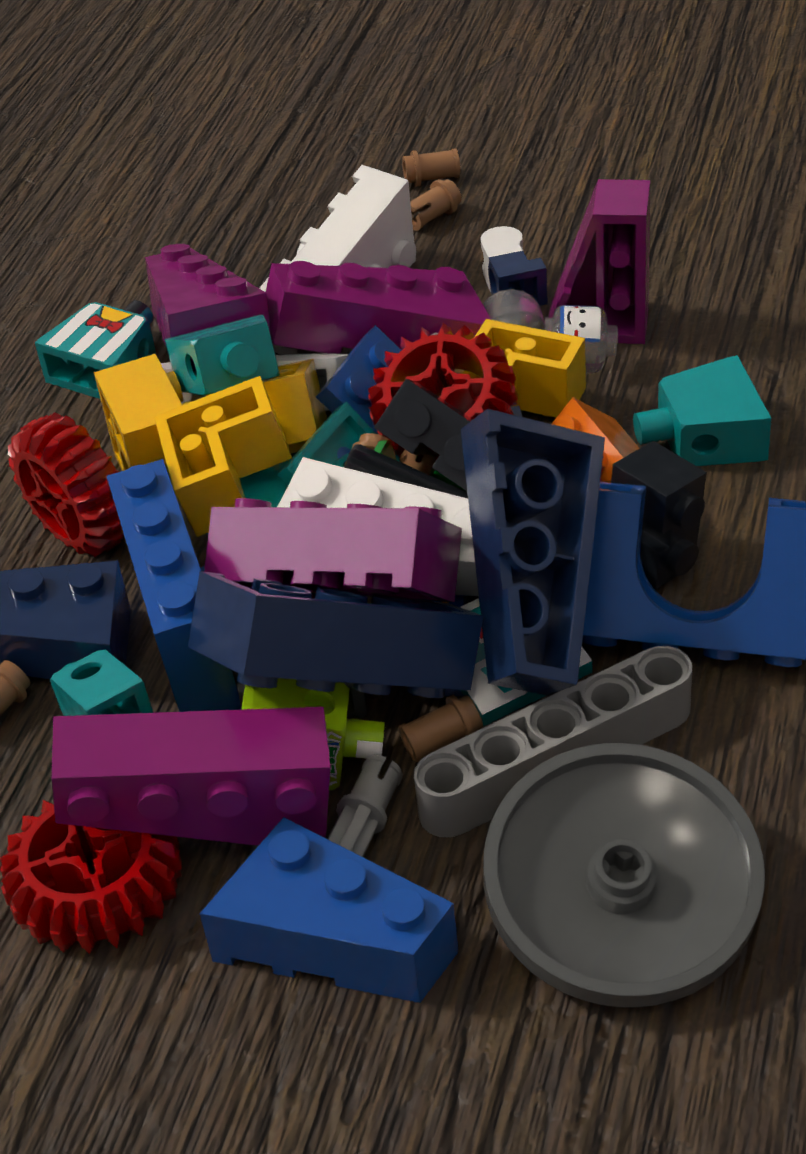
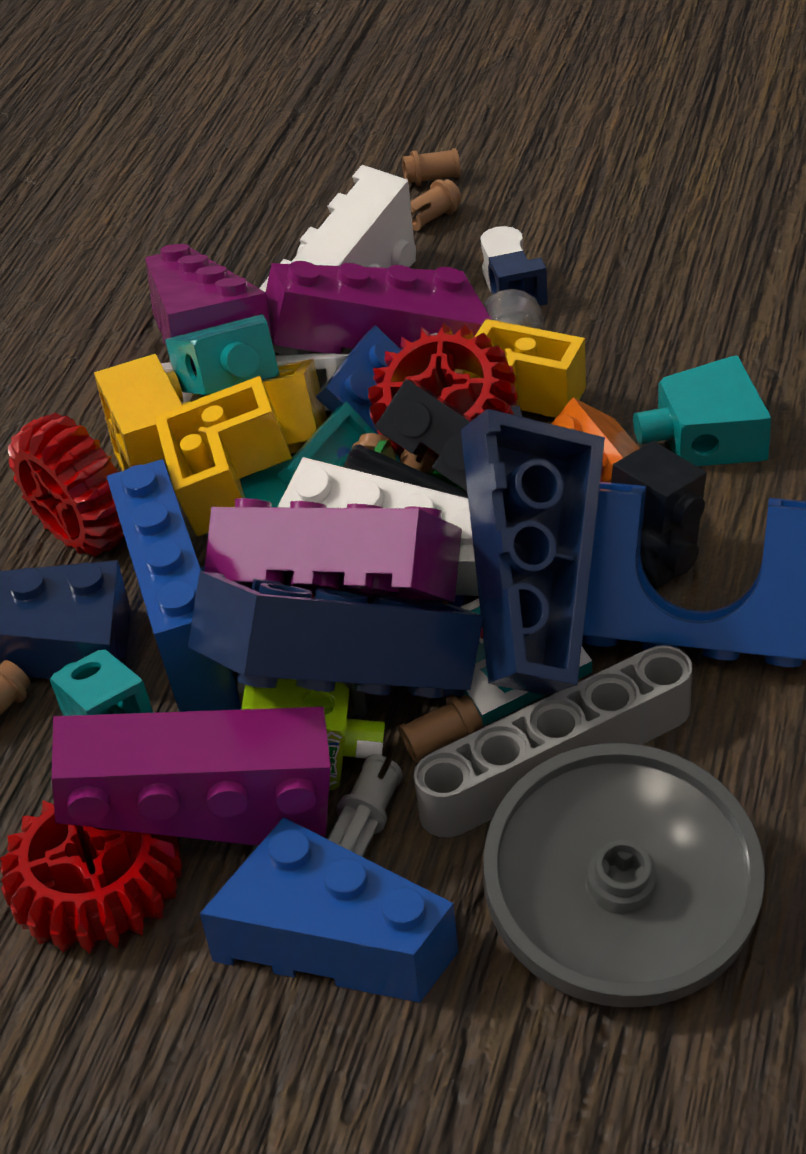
teal torso [35,300,156,399] -> none
head [544,305,618,374] -> none
magenta wedge [546,179,650,344] -> none

